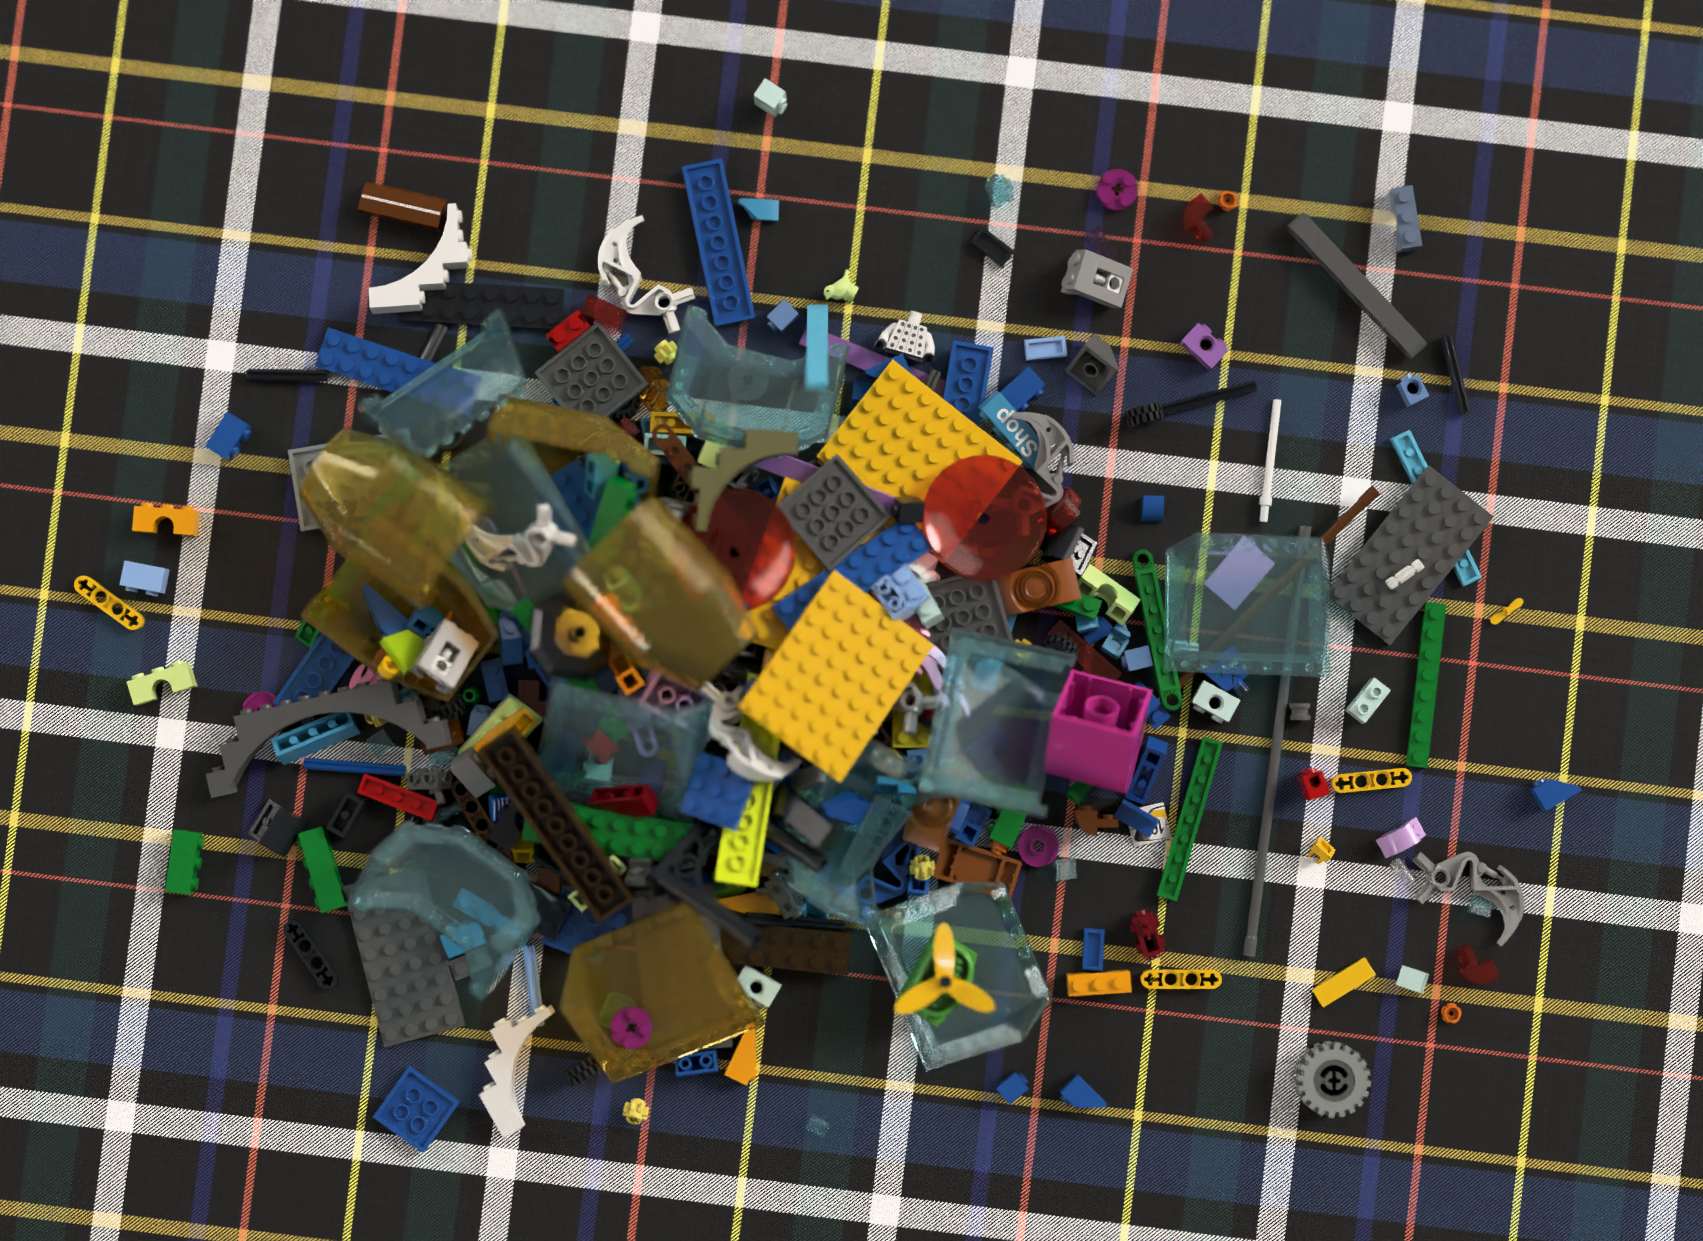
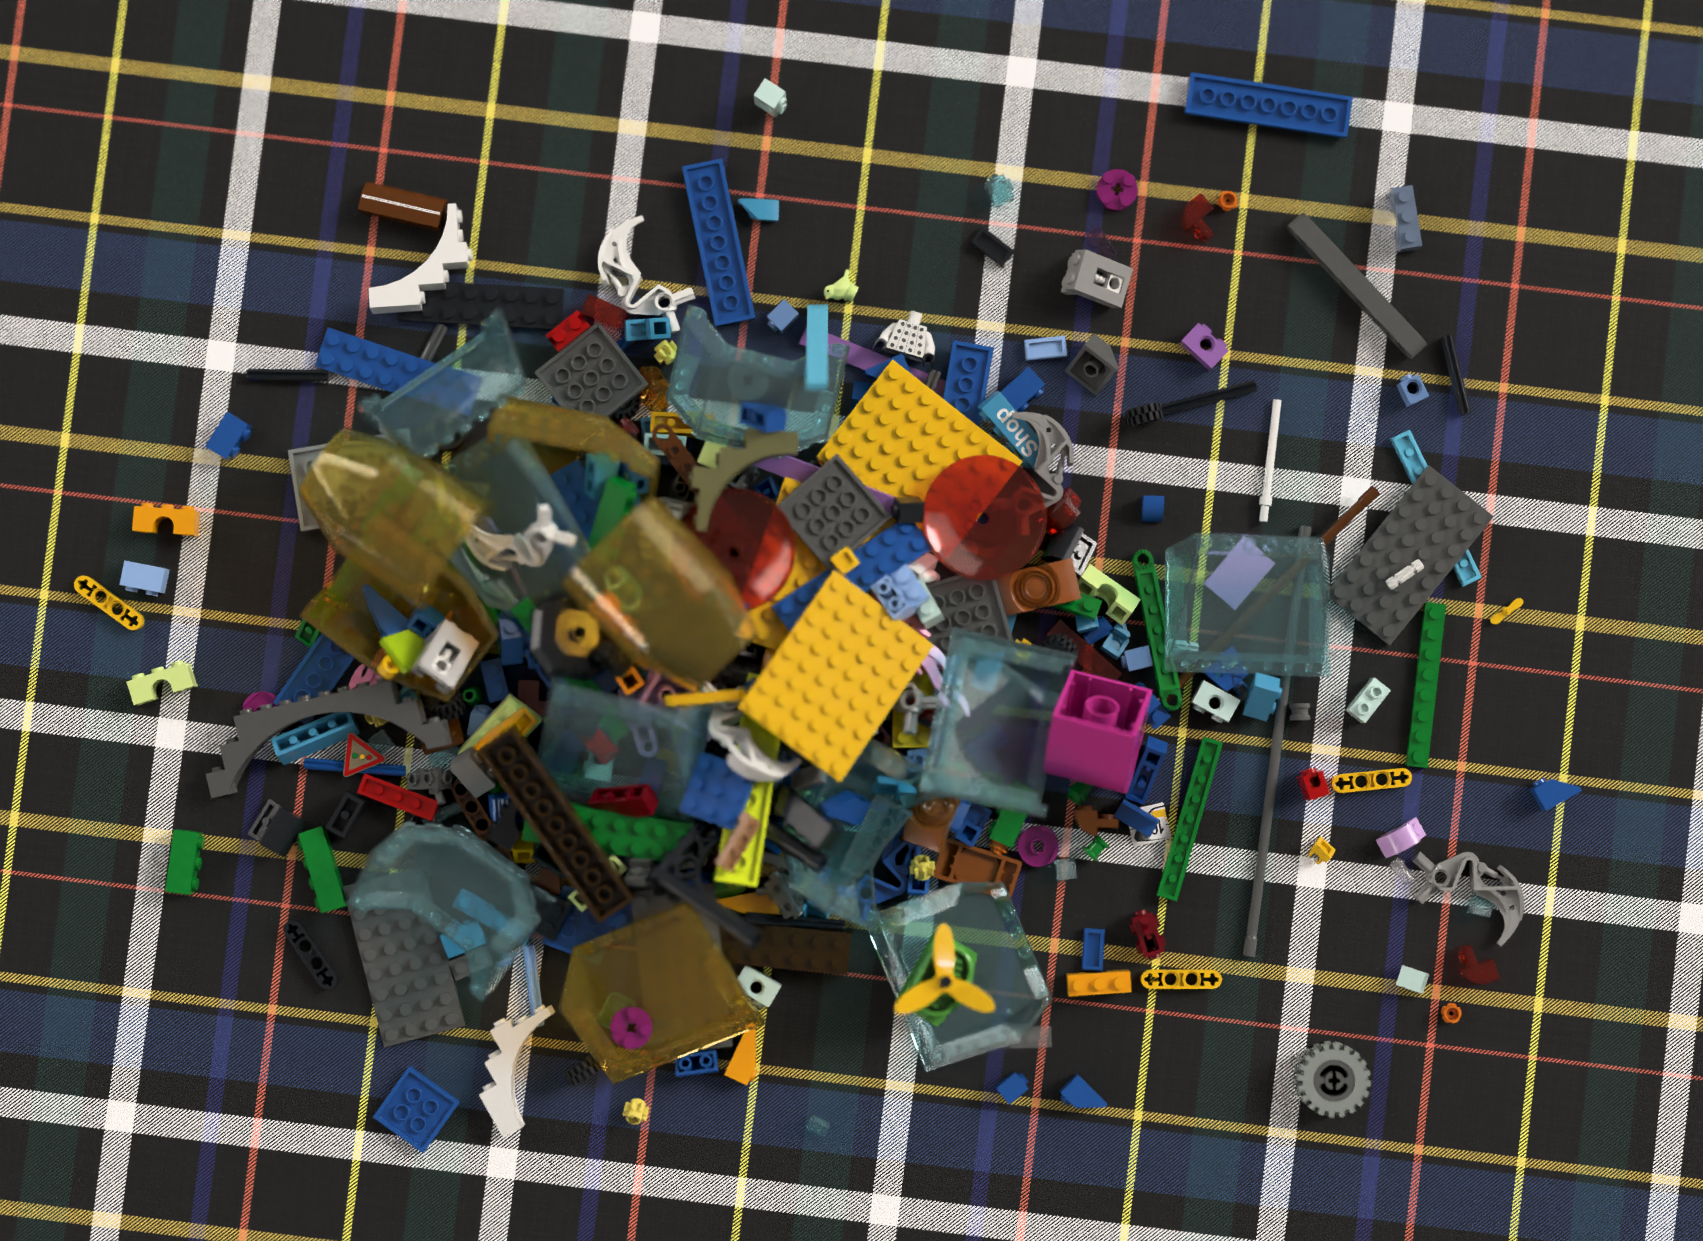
yellow tile [1311,957,1376,1008] -> none
none -> piece [343,732,386,777]
none -> black tyre [593,641,634,678]
none -> dark azure brick [624,317,671,341]
none -> yellow beam [665,689,747,706]
none -> medium nougat plate [715,812,760,873]
none -> blue slope [740,402,787,432]
none -> yellow plate [830,546,860,576]
none -> clear plate [1009,1025,1052,1049]
none -> green bush [1082,835,1110,862]
none -> blue plate [1184,72,1353,139]
none -> dark azure brick [1243,672,1282,721]

